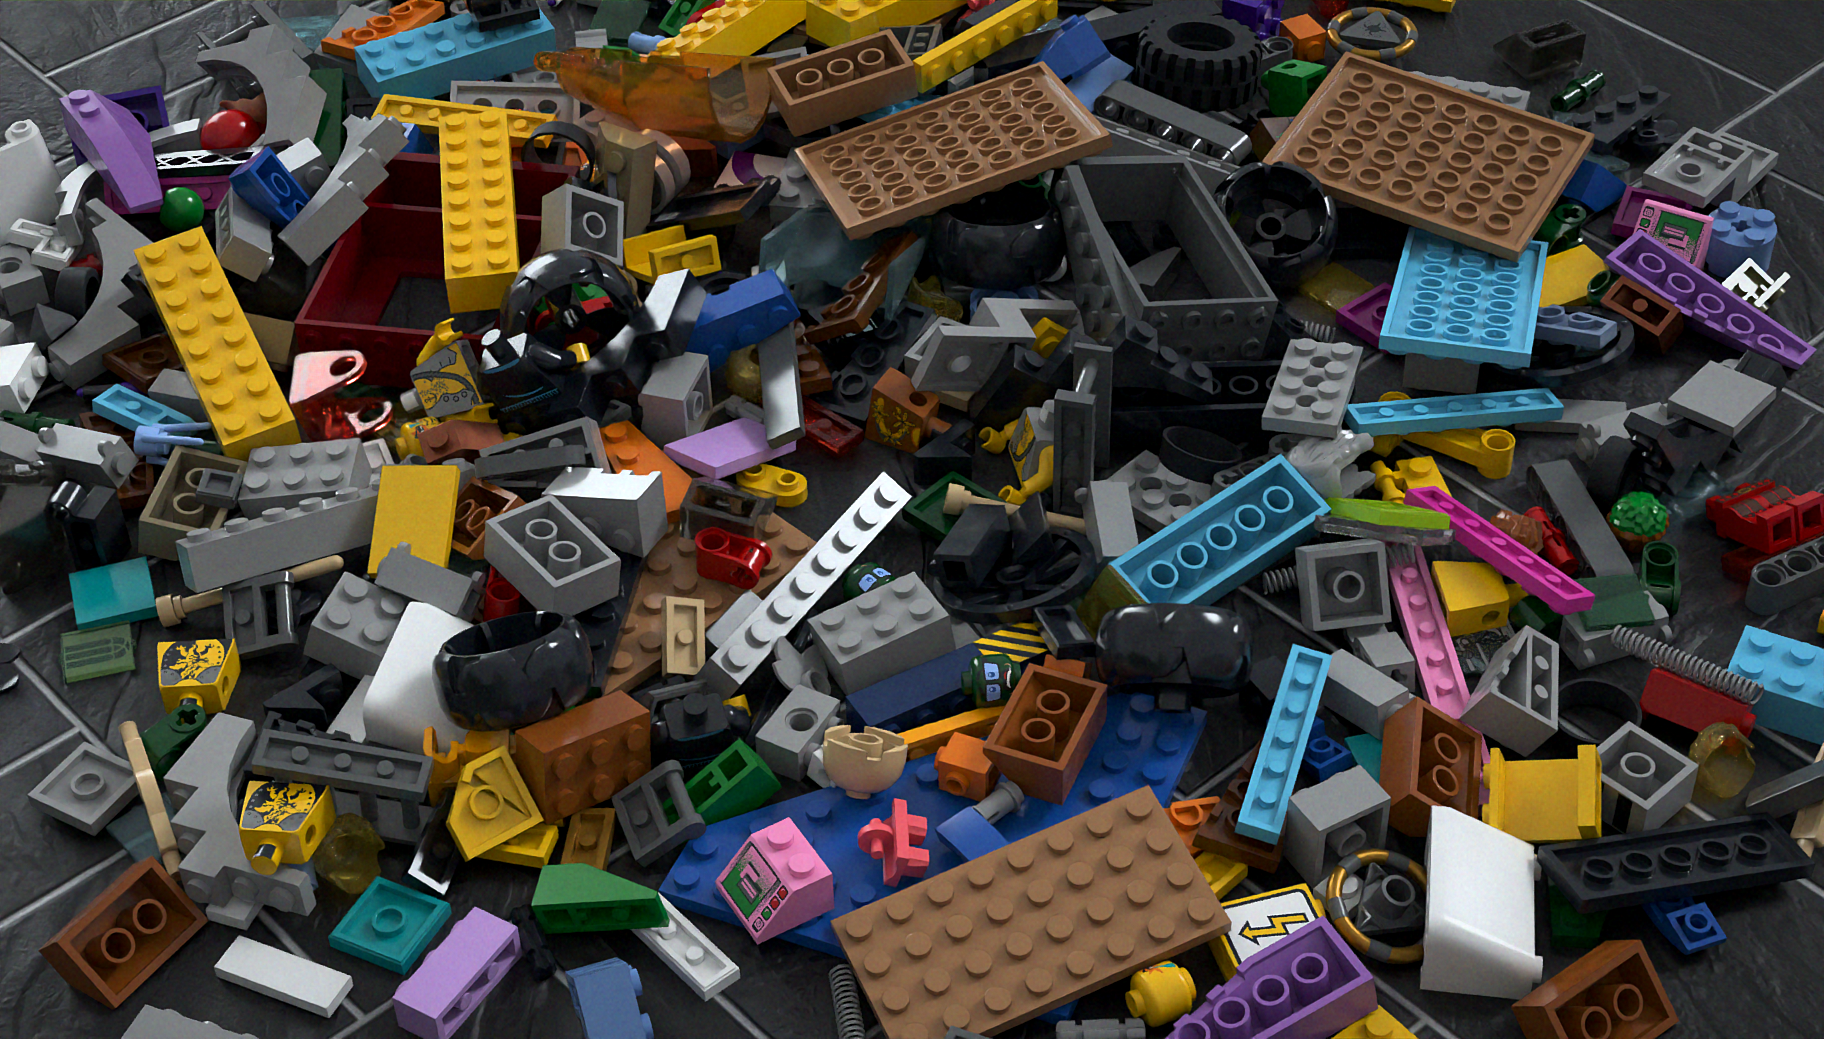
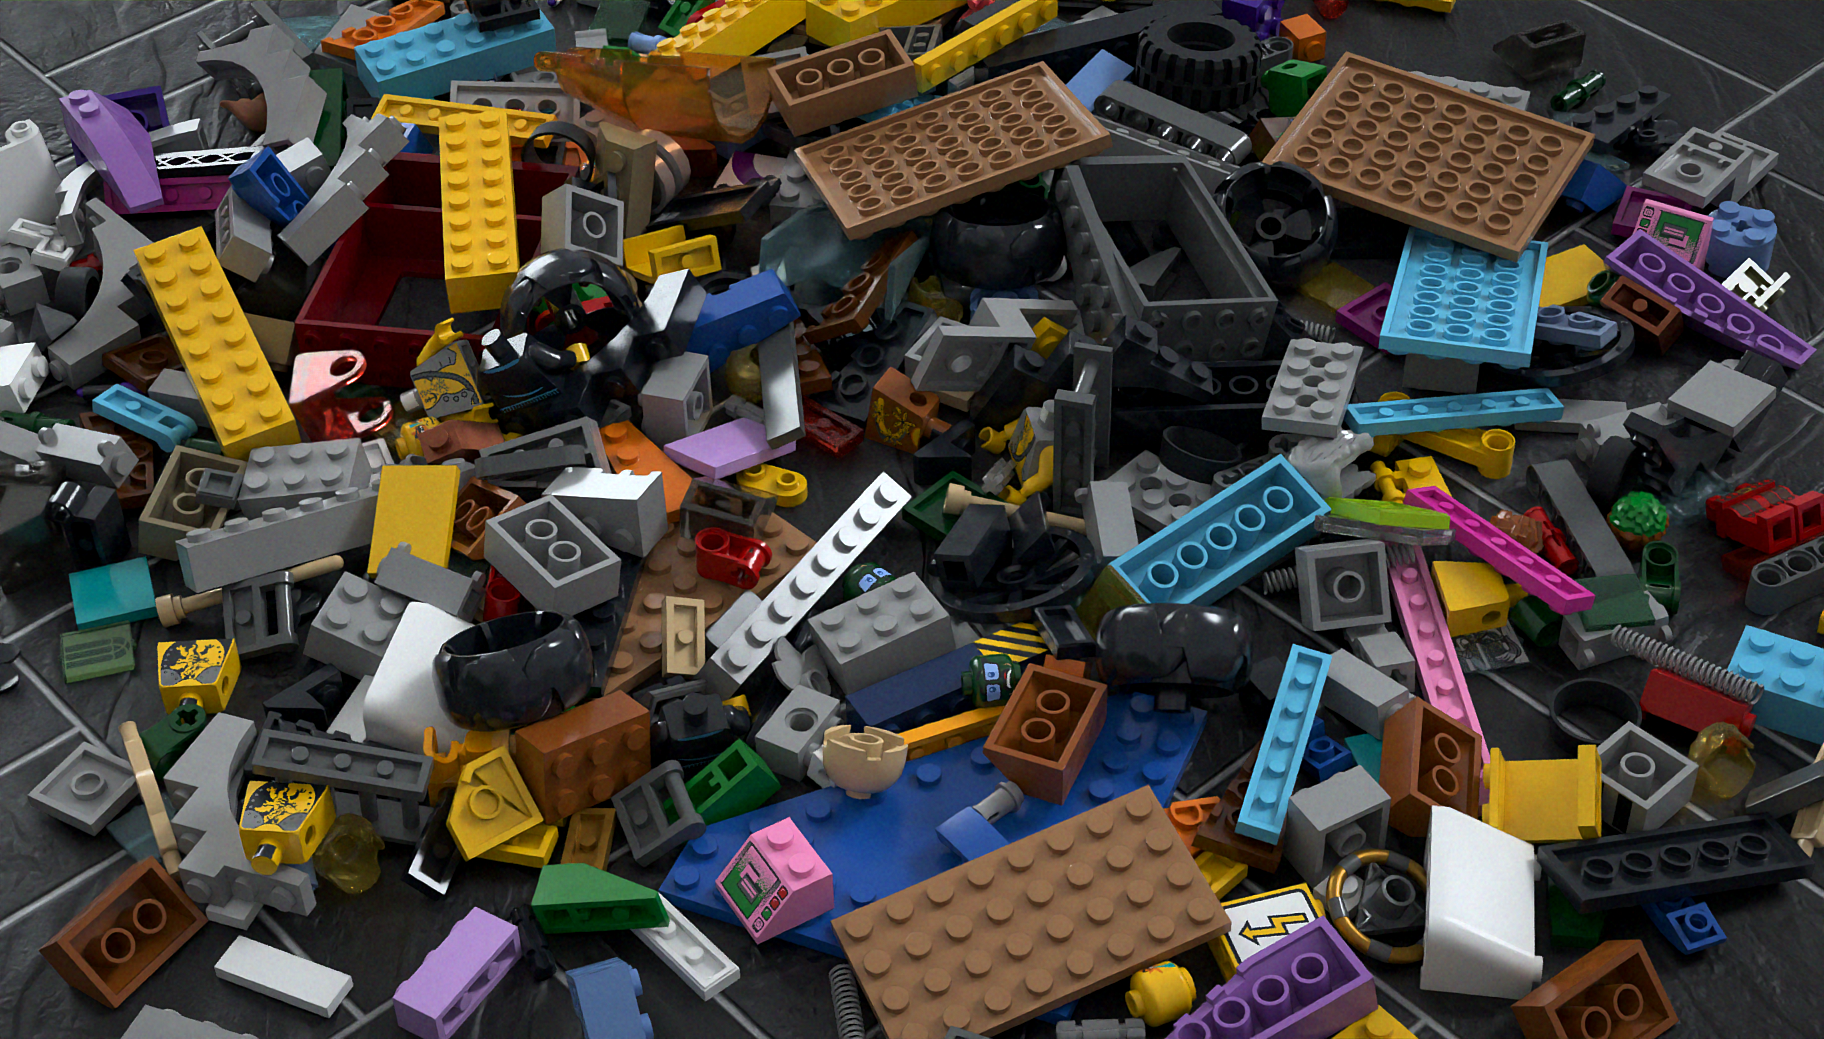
light blue plant [134,422,211,467] -> none
green piece [159,187,204,233] -> none
red helmet [200,109,266,150] -> none
teal tile [328,876,452,975] -> none
coral hips [858,798,930,887] -> none
orange brick [934,732,1002,802] -> none
blue wedge [1029,14,1112,82] -> none
dark grey piece [1326,7,1419,62] -> none
light grey wedge [1459,625,1559,757] -> none
dark green piece [1532,204,1586,258] -> none
none -> light grey axle [981,458,1016,495]

